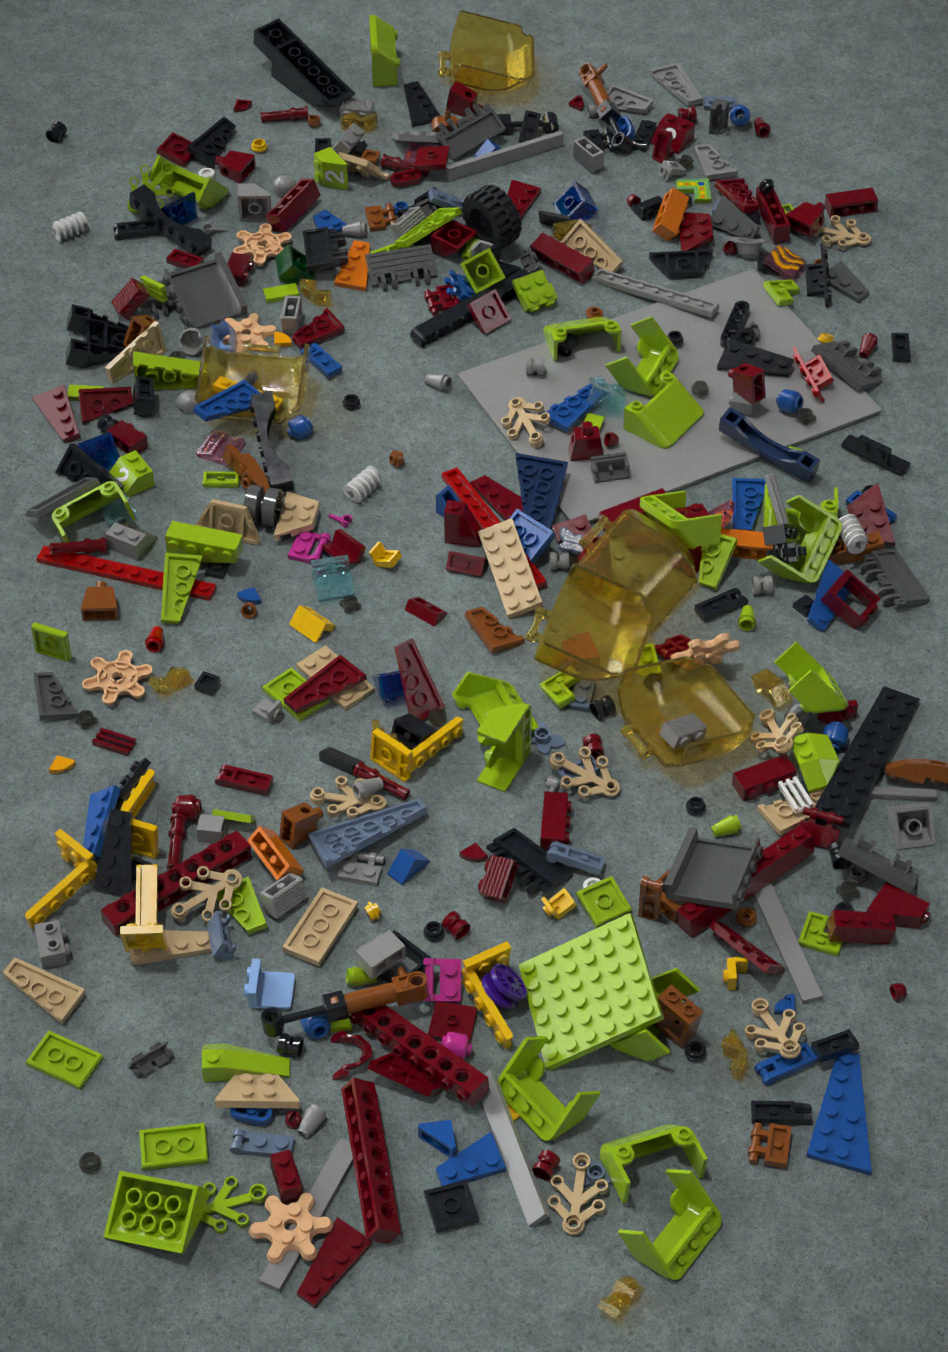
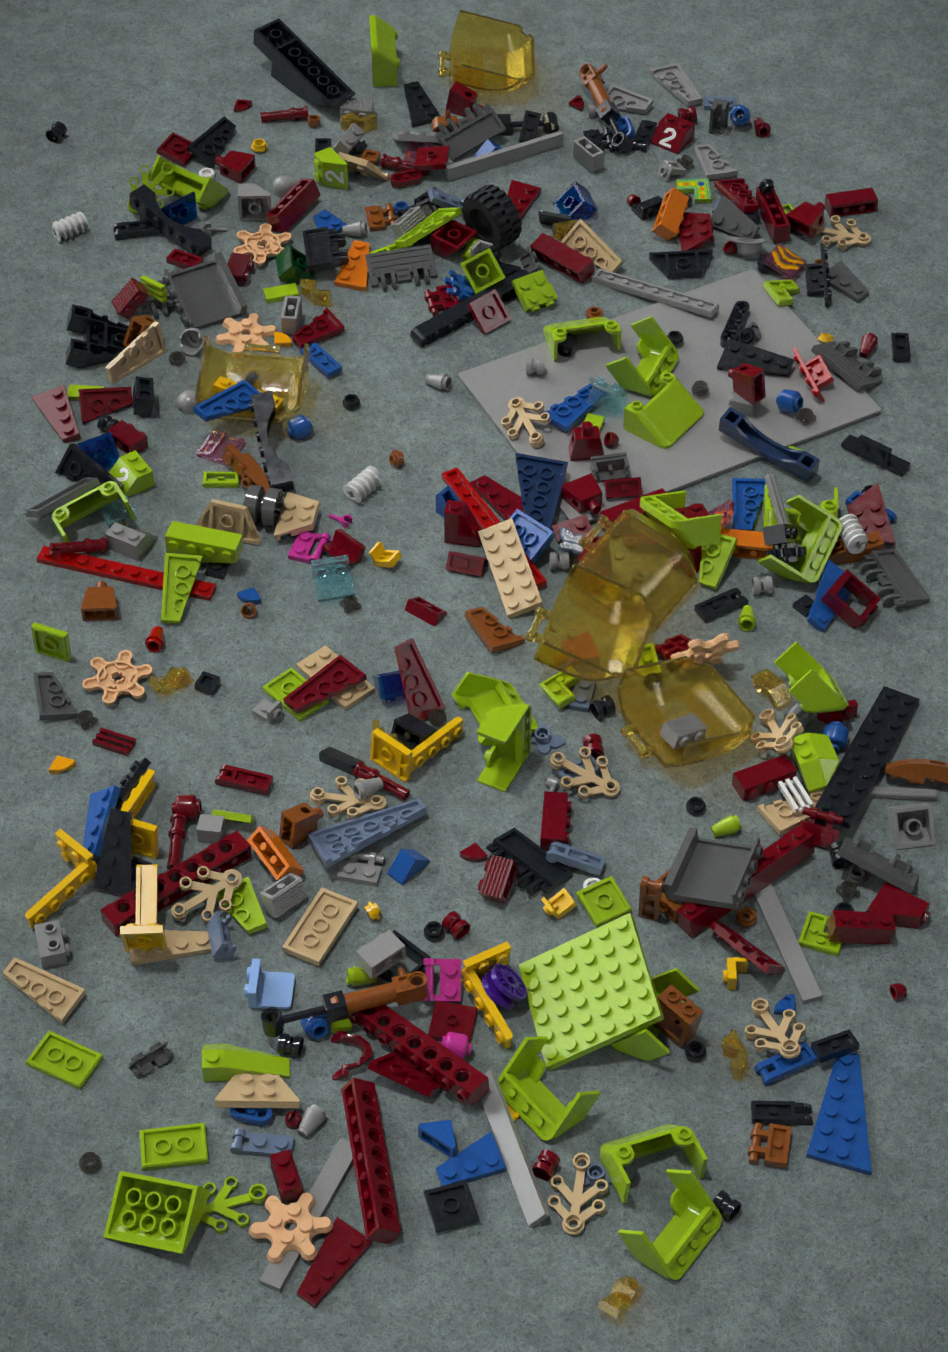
lime wedge [133,351,206,390] -> none
light blue piece [210,318,236,362] -> none
yellow panel [289,605,336,643] -> none
dark red piece [652,129,674,164] -> none
none -> dark red torso [561,473,602,514]
none -> dark red panel [602,477,642,498]
none -> black wheel [713,1190,742,1222]

